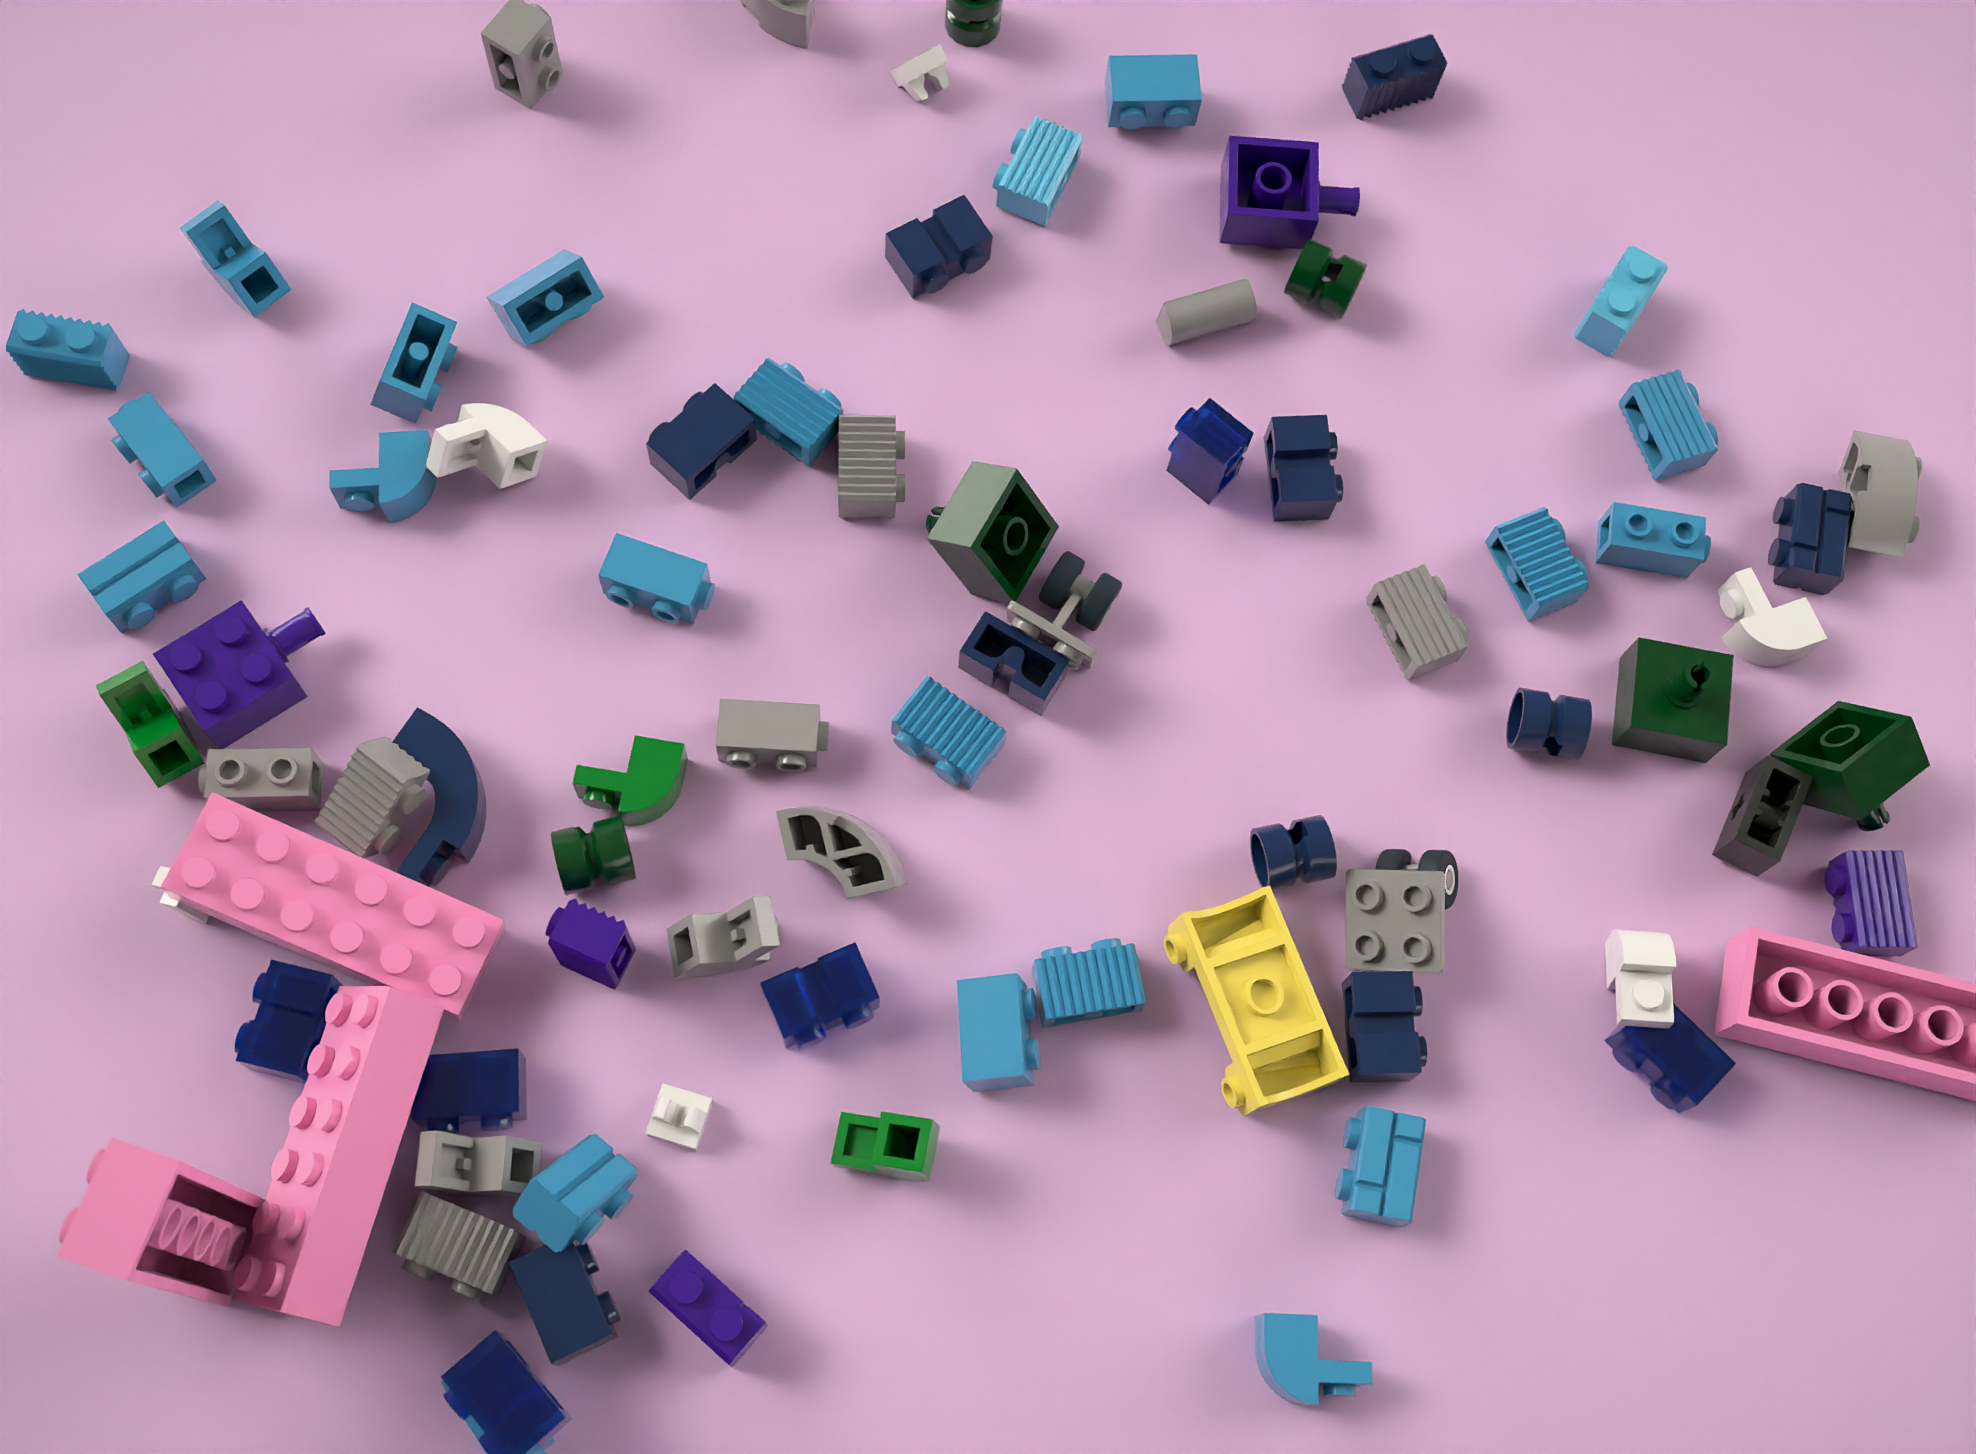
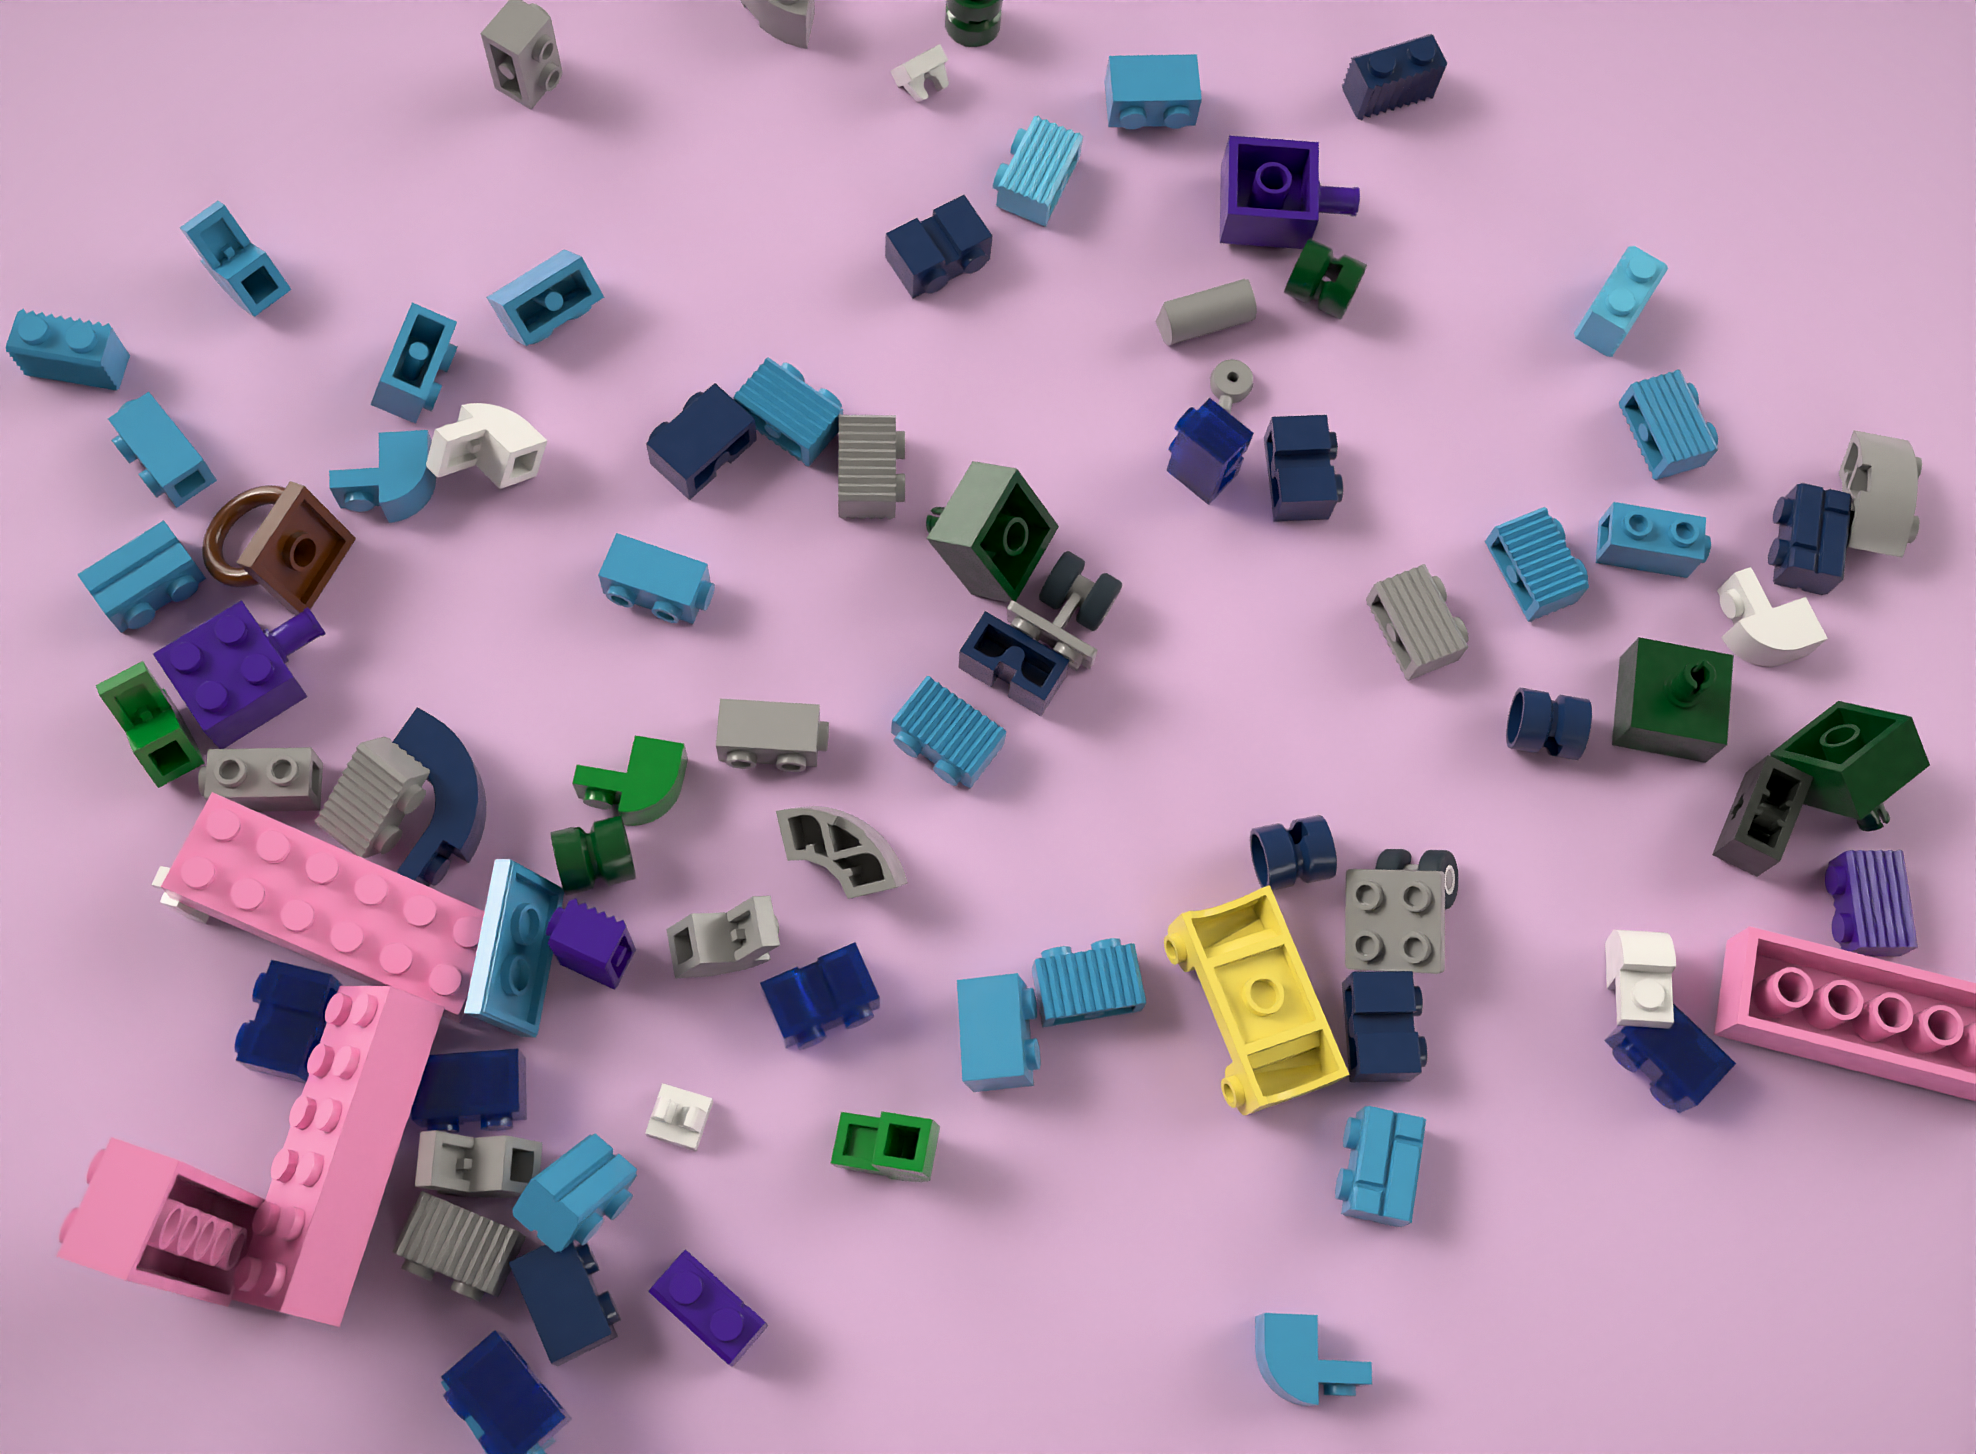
none -> reddish brown tile [202,481,356,615]
none -> dark azure tile [464,859,564,1038]
none -> light grey piece [1210,359,1253,415]

